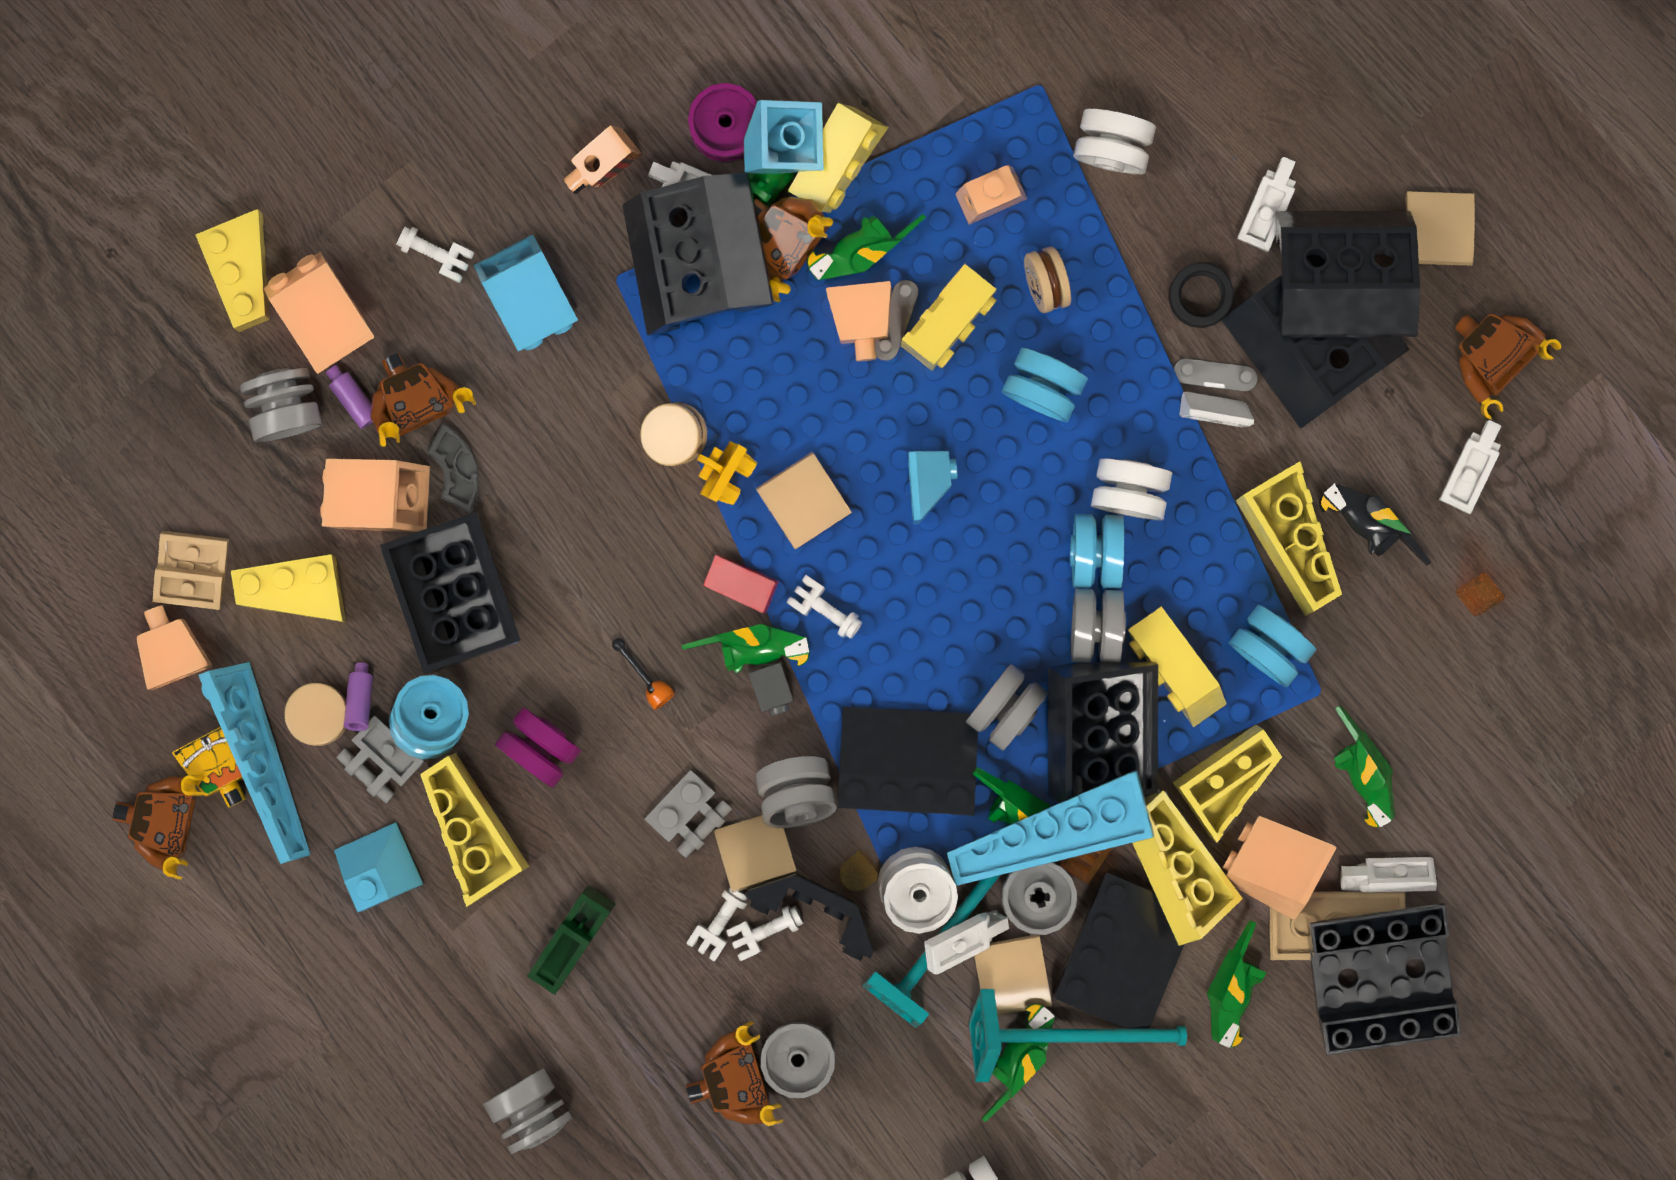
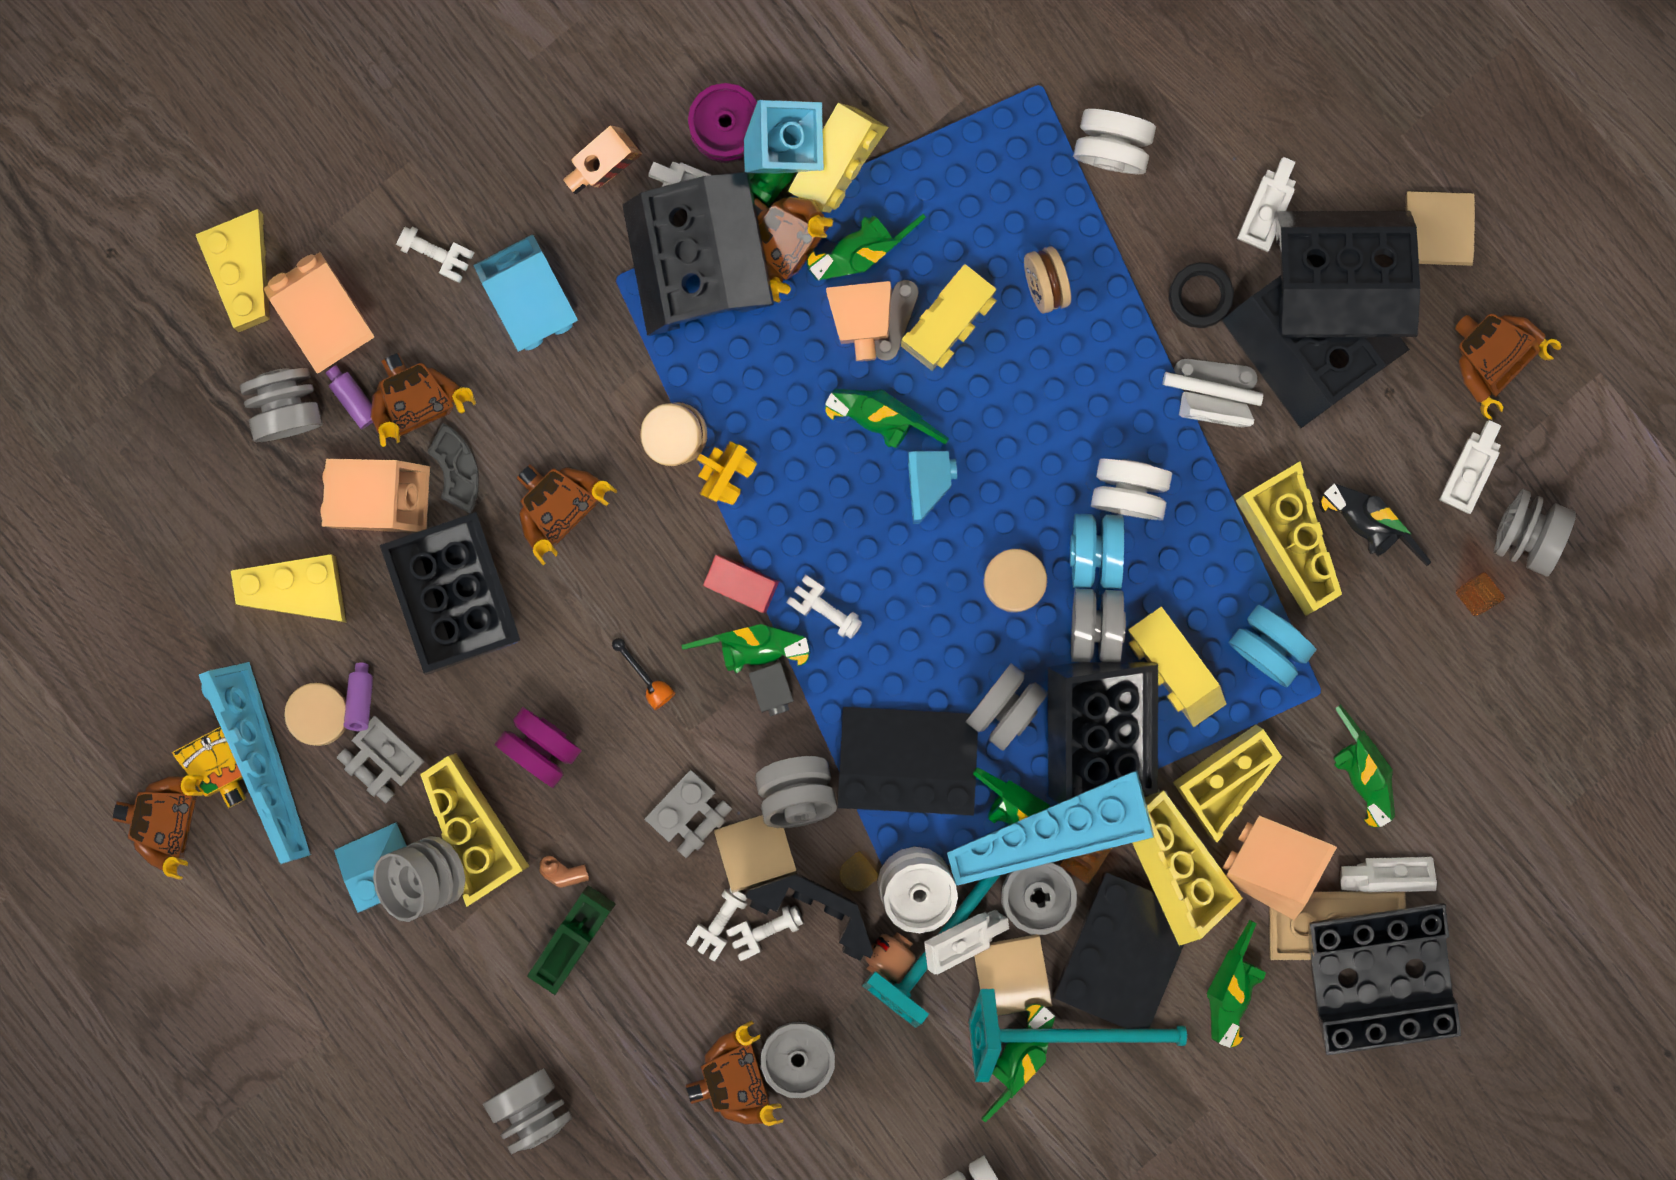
light nougat torso [136,605,212,690] -> none
tan slope [152,531,229,610] -> none
medium azure wheel [389,675,469,759] -> none
tan slope [756,452,852,549] -> none
light nougat torso [955,165,1027,225] -> none
medium azure wheel [1001,348,1088,423] -> none
none -> light grey wheel [373,836,465,922]
none -> torso [516,464,617,565]
none -> nougat arm [540,856,589,888]
none -> green animal [825,389,949,448]
none -> nougat head [865,932,916,982]
none -> tan head [984,549,1047,612]
none -> white bar [1162,372,1263,406]
none -> light grey wheel [1494,489,1576,577]

